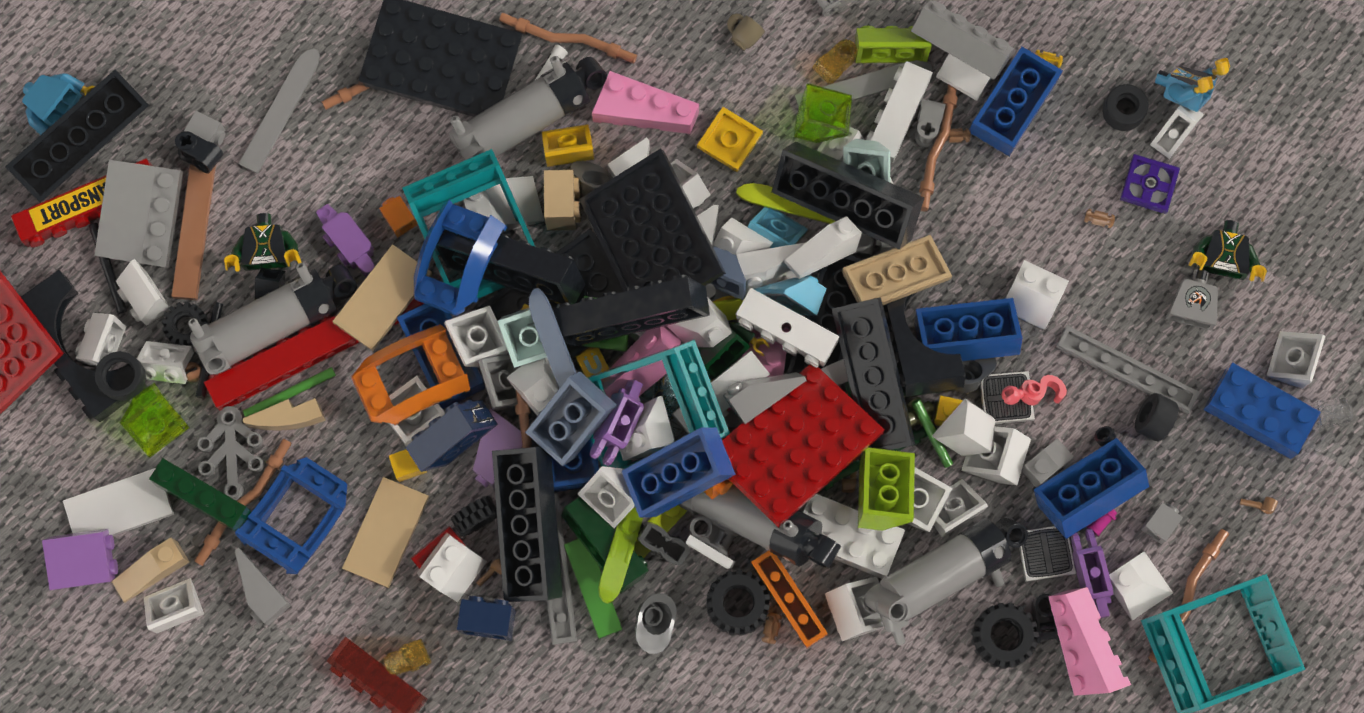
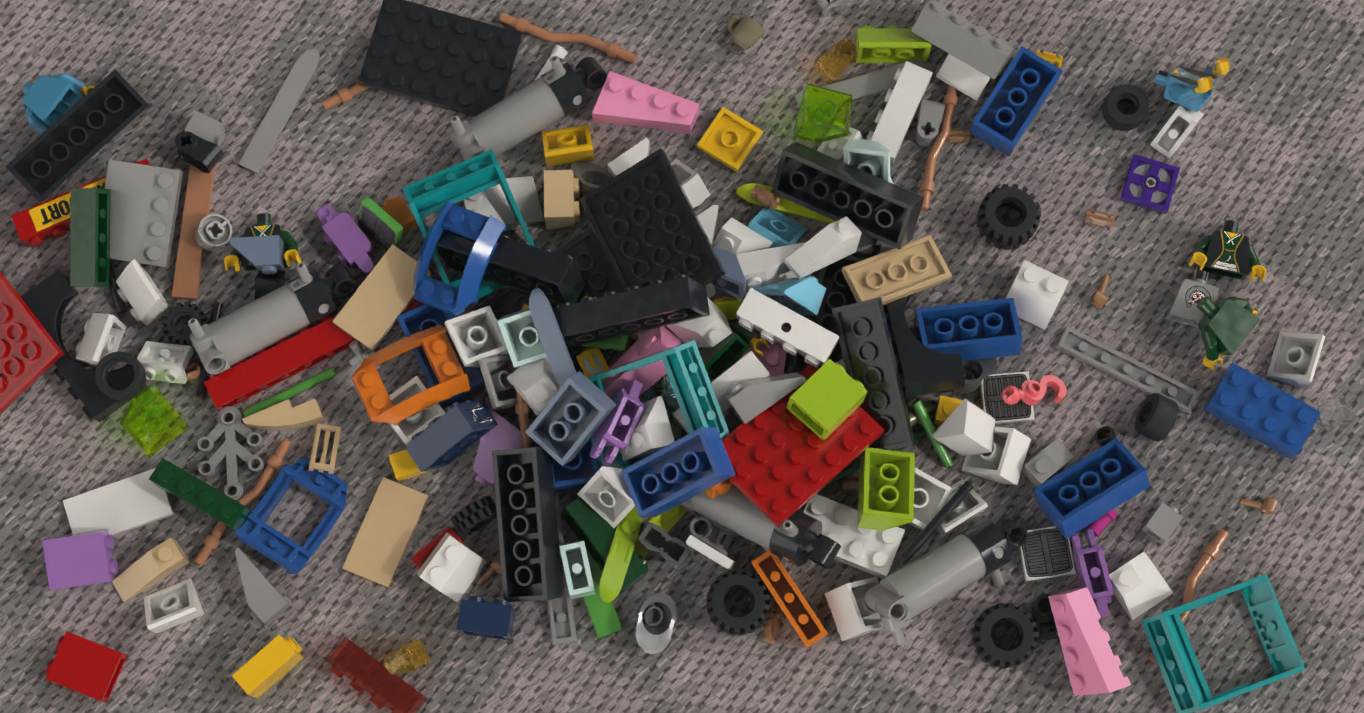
none -> red brick [45,631,128,702]
none -> dark green brick [69,188,110,287]
none -> light grey wheel [194,214,232,251]
none -> sand blue slope [229,235,284,274]
none -> yellow brick [232,634,304,698]
none -> tan tile [309,423,341,474]
none -> light grey hose [333,340,375,385]
none -> tile [358,197,403,252]
none -> light aqua brick [559,541,595,599]
none -> medium nougat piece [751,185,780,210]
none -> lime brick [786,359,868,441]
none -> black bar [901,481,974,562]
none -> black tyre [976,184,1041,250]
none -> medium nougat hand [1091,274,1110,309]
none -> dark green torso [1197,296,1260,370]

